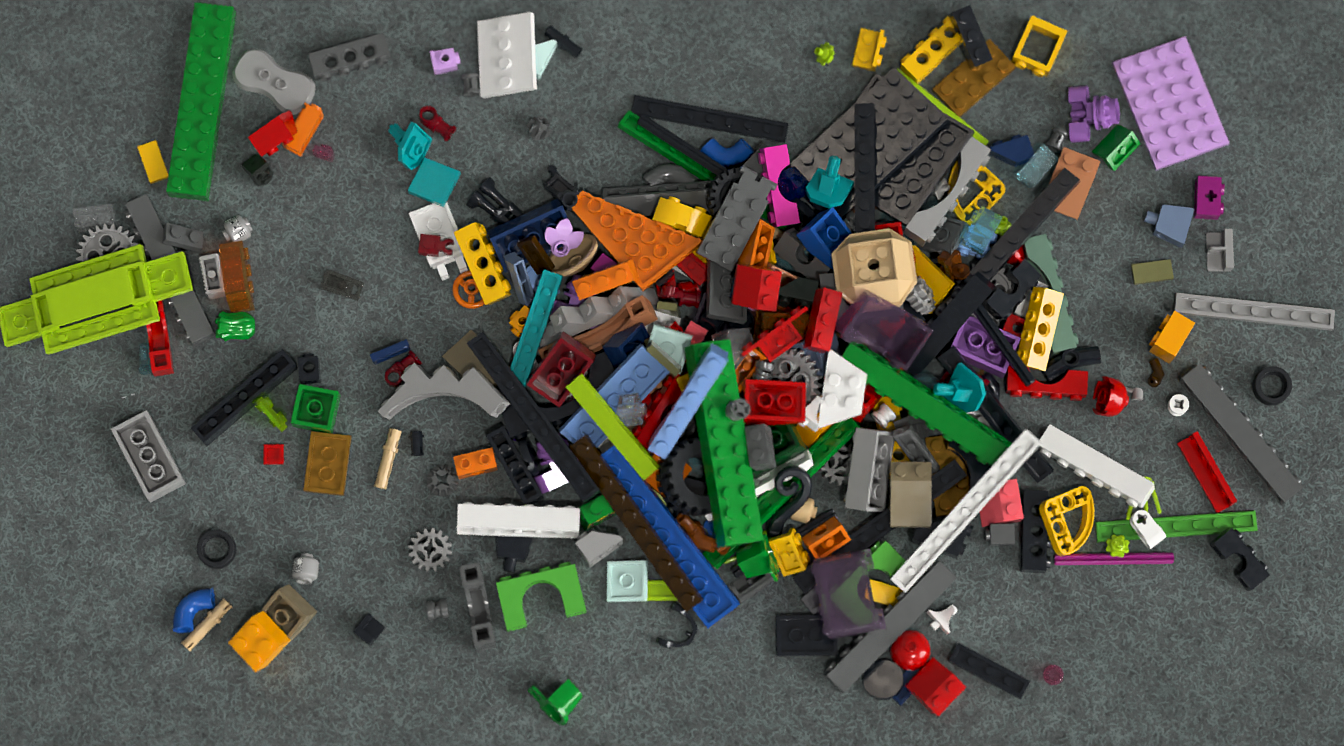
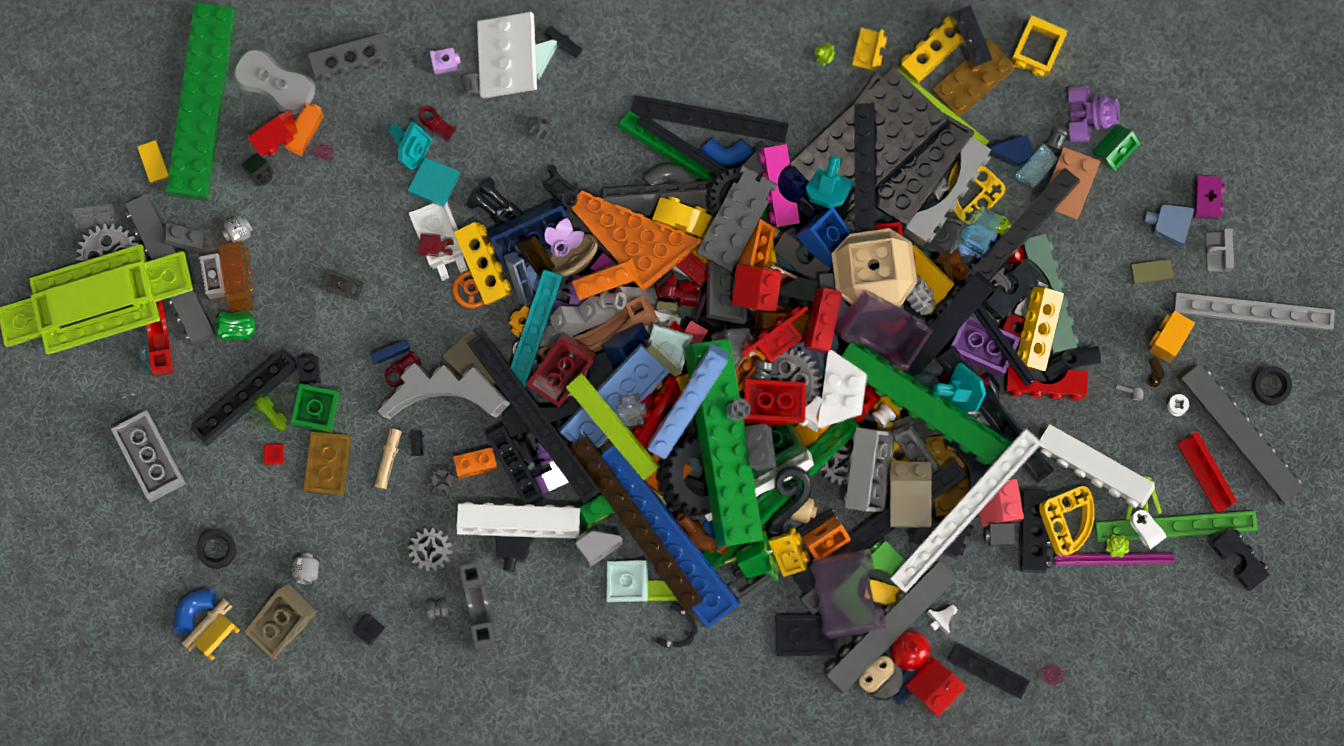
light orange brick [228,611,290,672] -> none
bright green arch [496,562,586,632] -> none
green container [528,679,582,726] -> none
red cylinder [1093,376,1129,417] -> none
lavender plate [1112,36,1229,171] -> none
none -> yellow hinge [194,614,240,660]
none -> light grey bush [599,291,626,310]
none -> tan plate [859,656,895,692]

